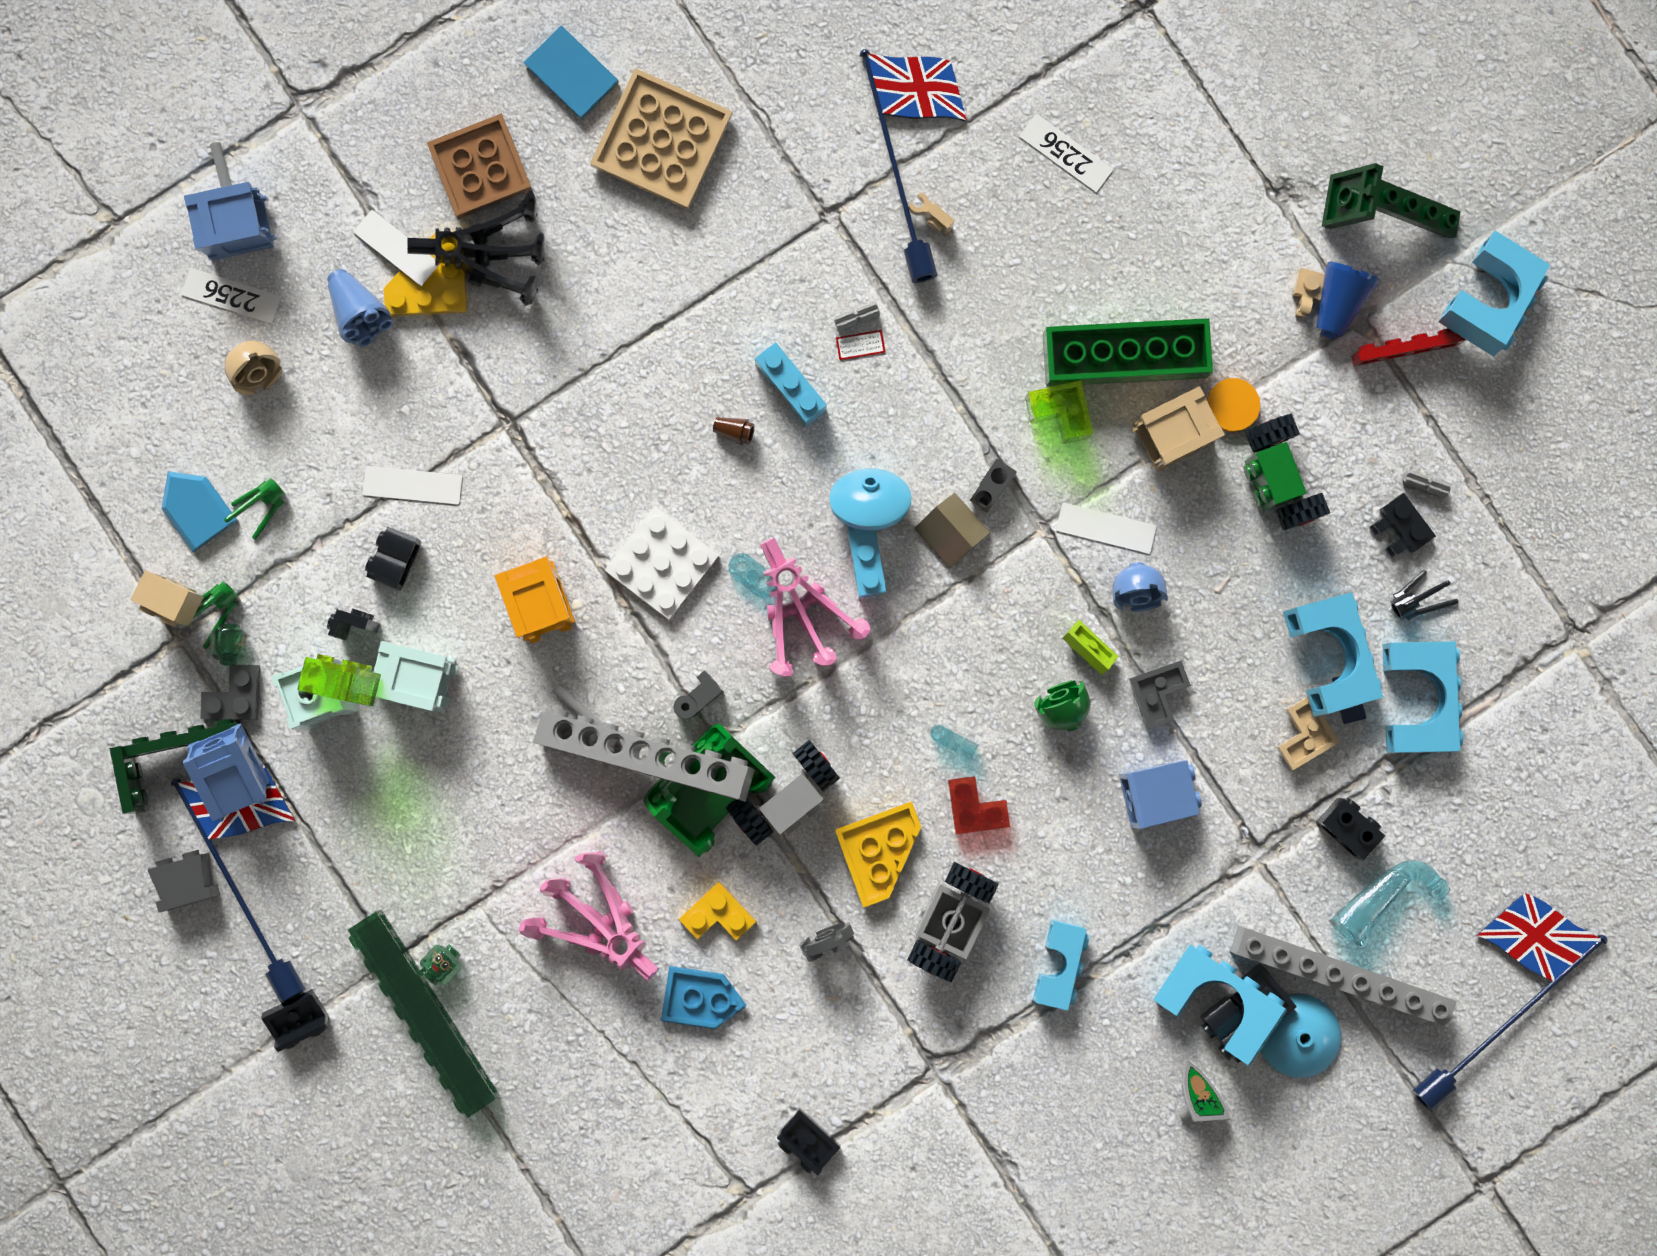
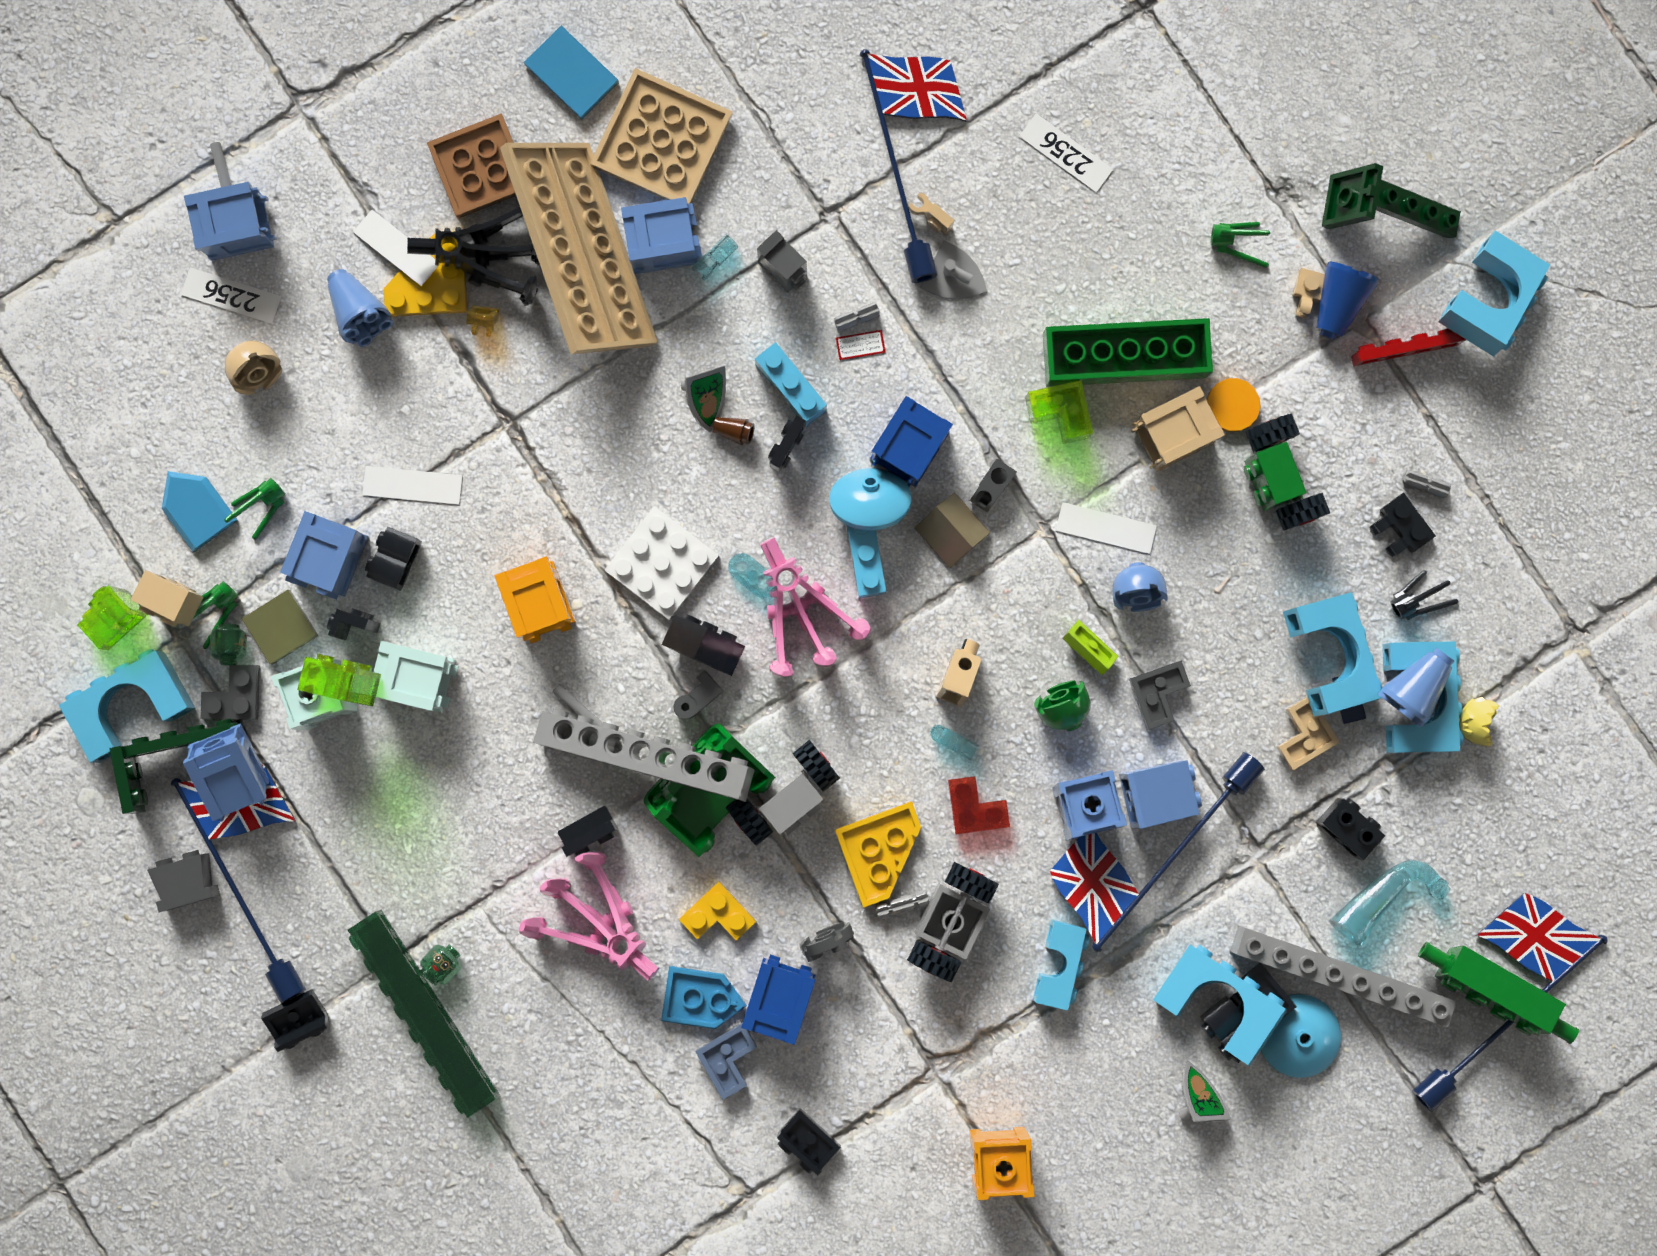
none -> medium azure arch [59,649,195,763]
none -> clear neon green brick [77,585,148,651]
none -> olive tile [241,590,319,665]
none -> medium blue container [280,511,369,600]
none -> clear yellow tile [466,305,499,337]
none -> tan plate [500,143,658,355]
none -> black bracket [558,806,618,857]
none -> medium blue container [621,197,702,274]
none -> black brick [661,614,745,676]
none -> shield [681,365,726,433]
none -> clear light blue bar [692,234,738,281]
none -> sand blue plate [695,1023,757,1100]
none -> blue container [741,954,816,1045]
none -> dark grey hips [757,230,807,293]
none -> black plate [768,415,806,472]
none -> blue container [870,396,953,488]
none -> light grey axle [875,890,929,919]
none -> light grey shield [919,240,987,299]
none -> tan torso [936,639,981,707]
none -> light orange container [969,1127,1035,1200]
none -> flag [1050,752,1265,952]
none -> medium blue container [1052,770,1127,841]
none -> green plant [1210,222,1270,268]
none -> medium blue cone [1378,648,1454,728]
none -> green brick [1418,942,1579,1044]
none -> light yellow hair [1459,697,1500,747]

